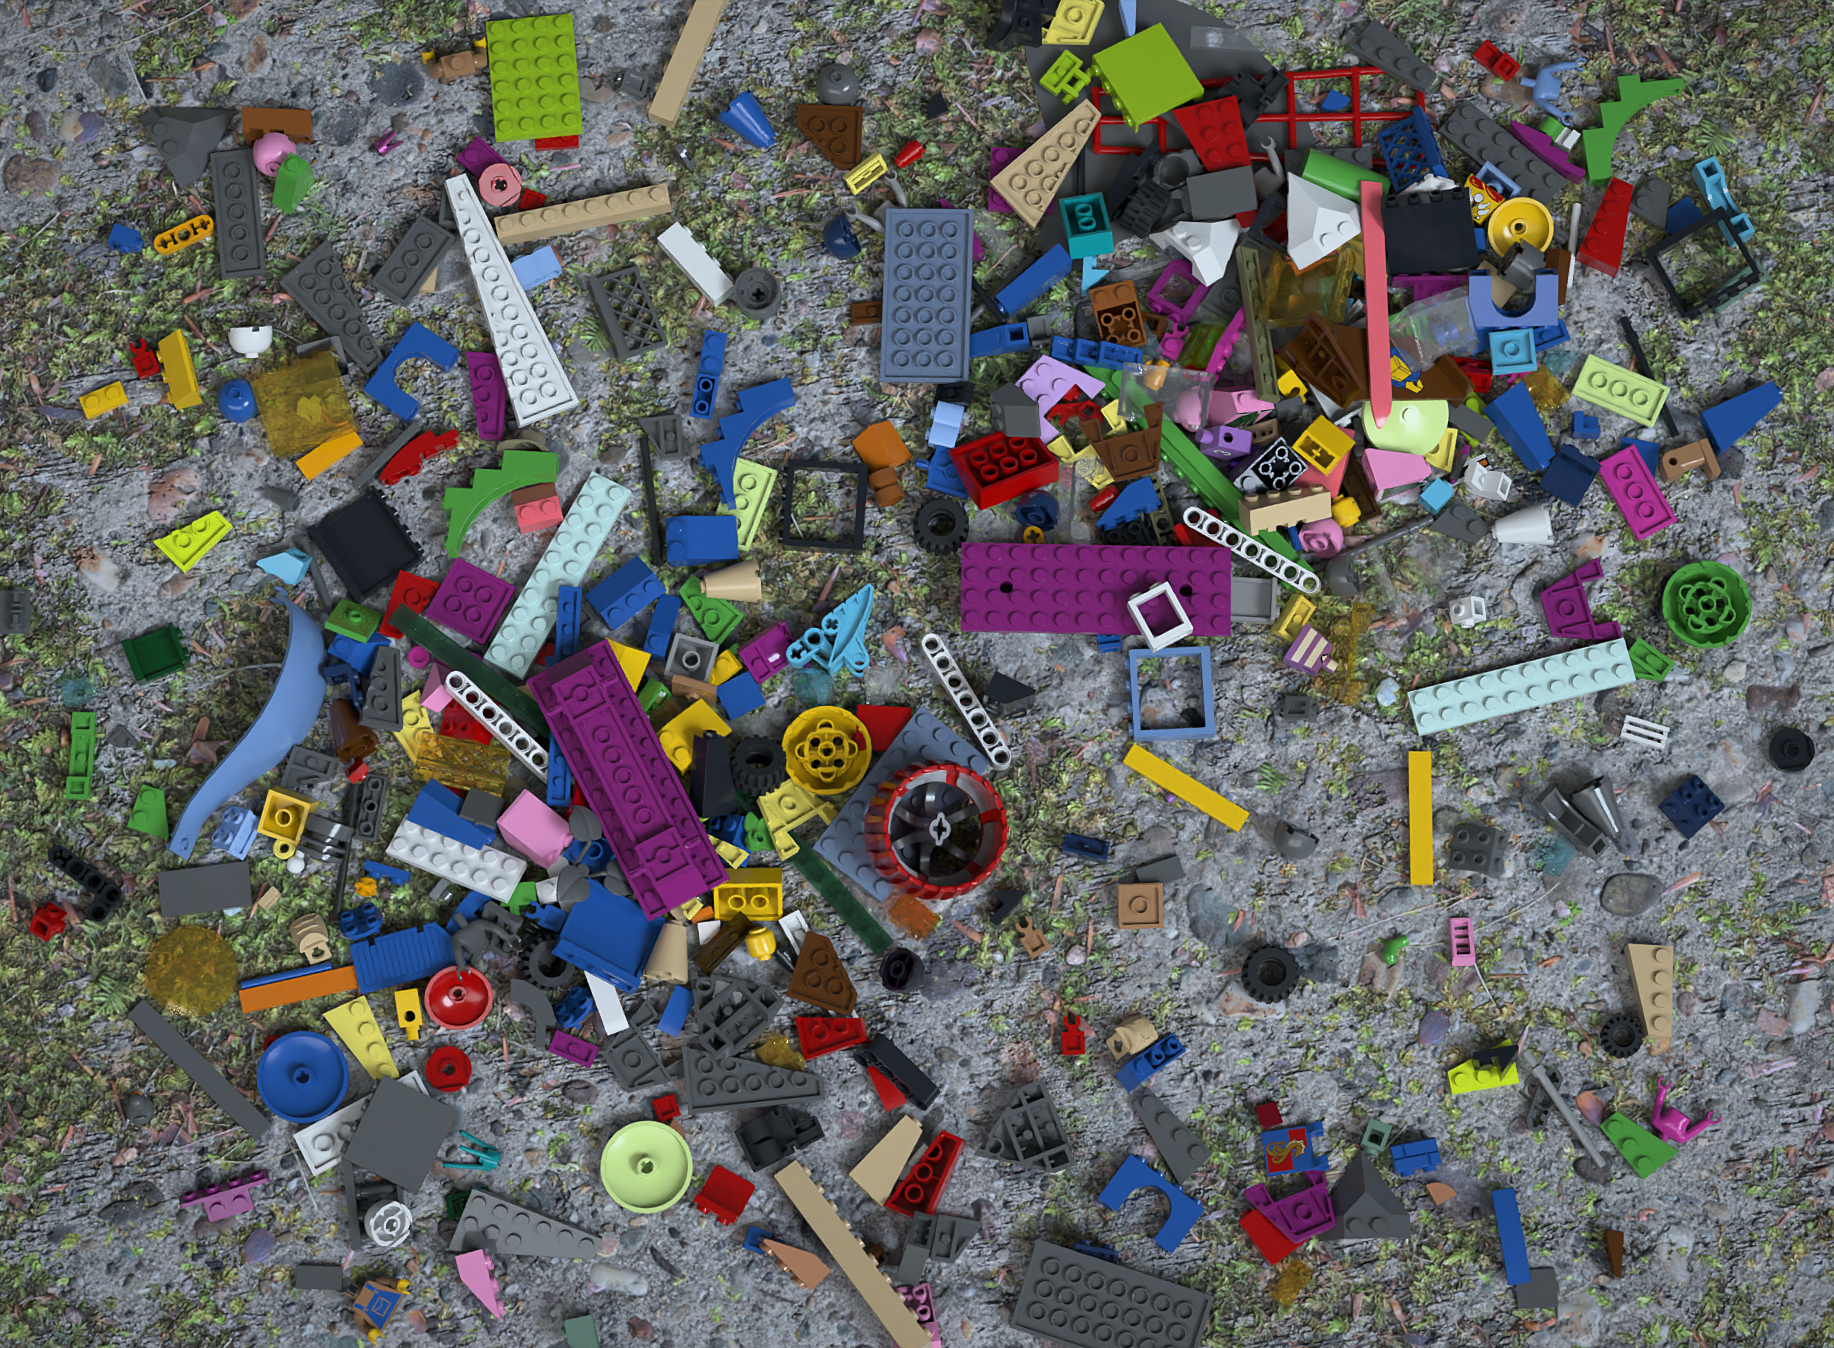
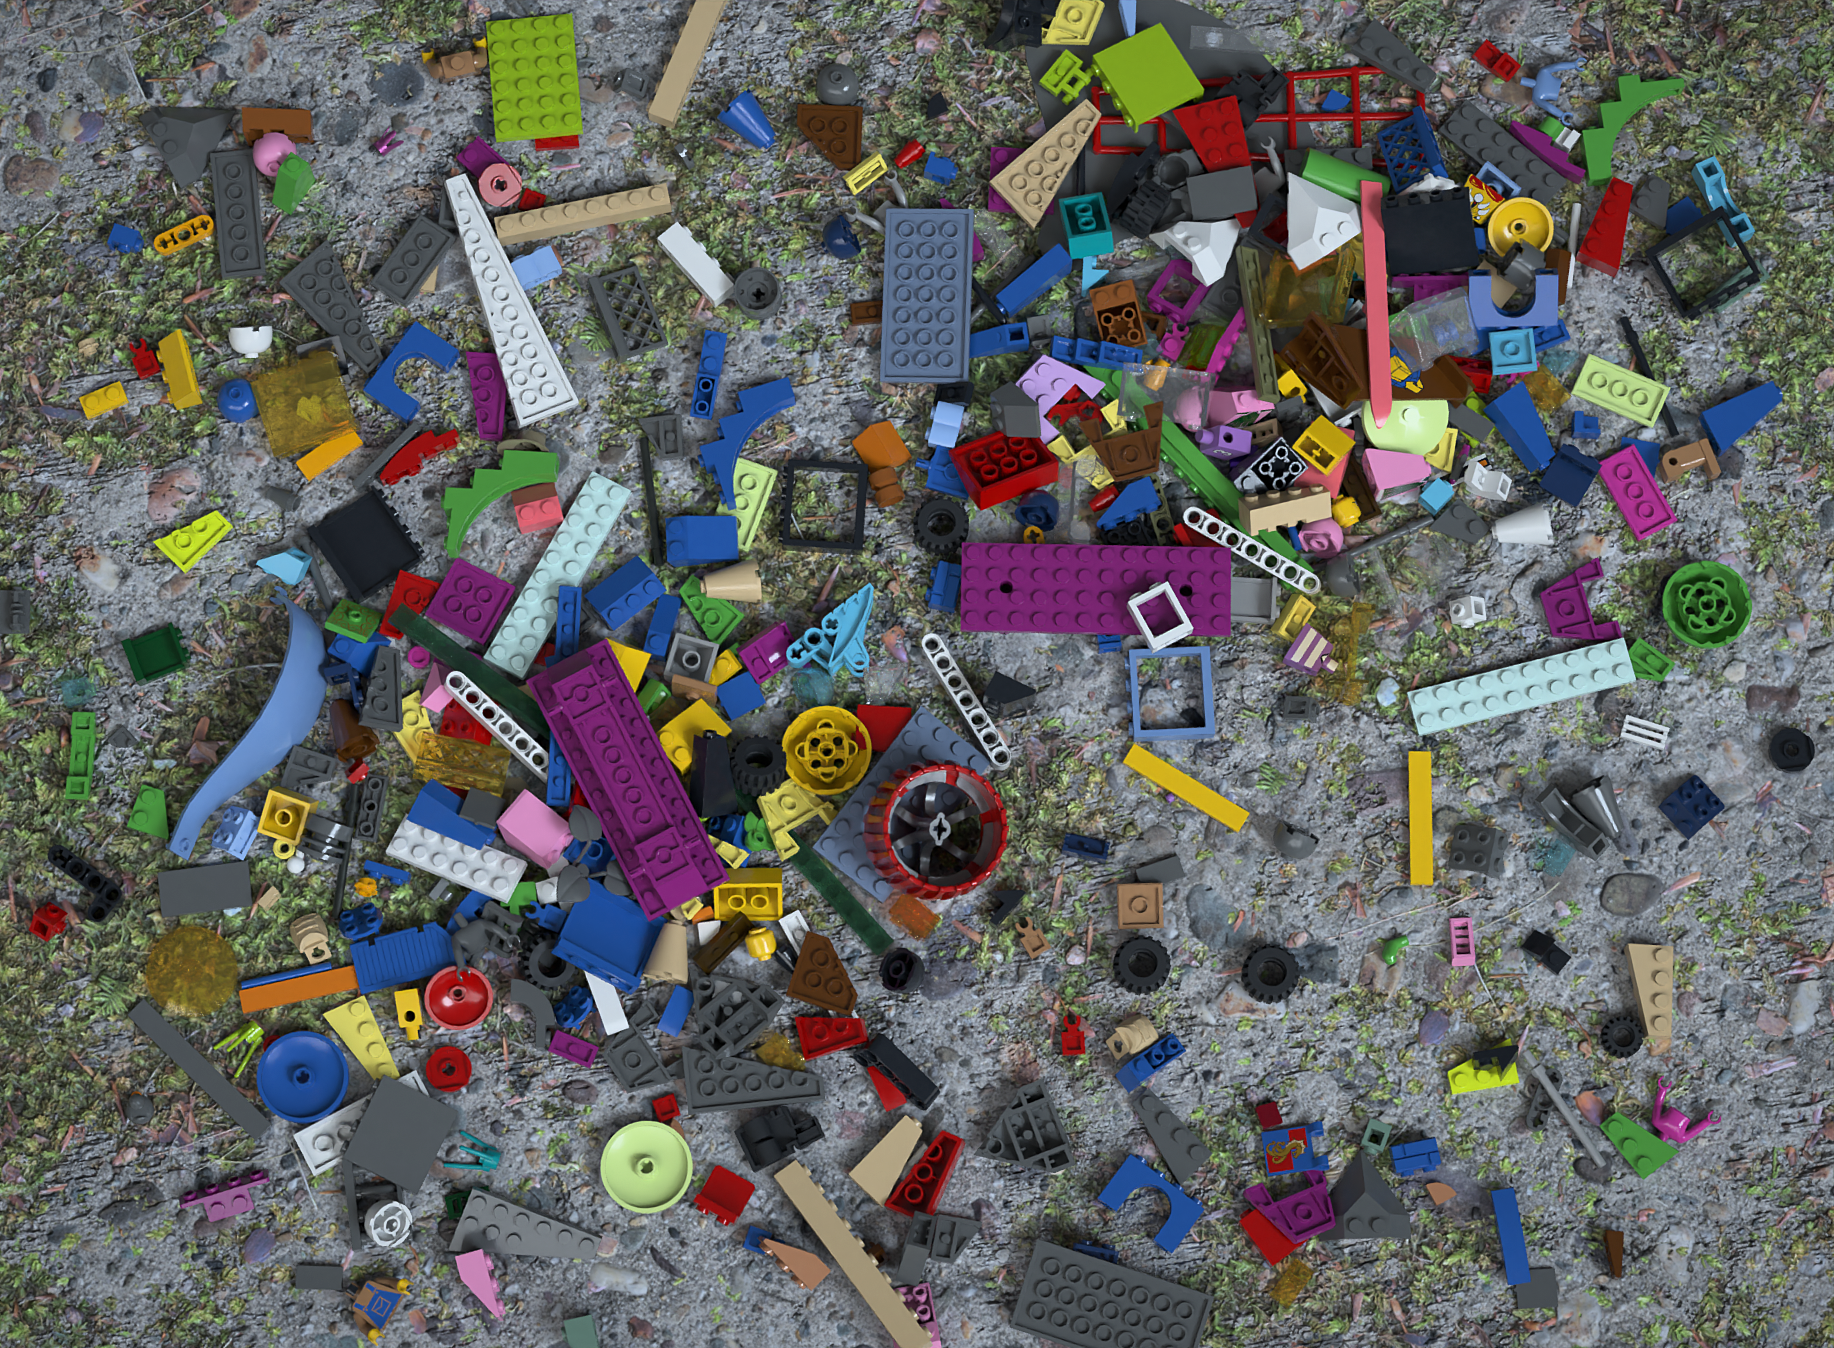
none -> tan plate [78,338,99,356]
none -> lime plant [213,1020,264,1078]
none -> blue brick [924,151,958,186]
none -> blue brick [925,561,961,613]
none -> black tyre [1113,935,1171,995]
none -> black slope [1521,930,1571,976]

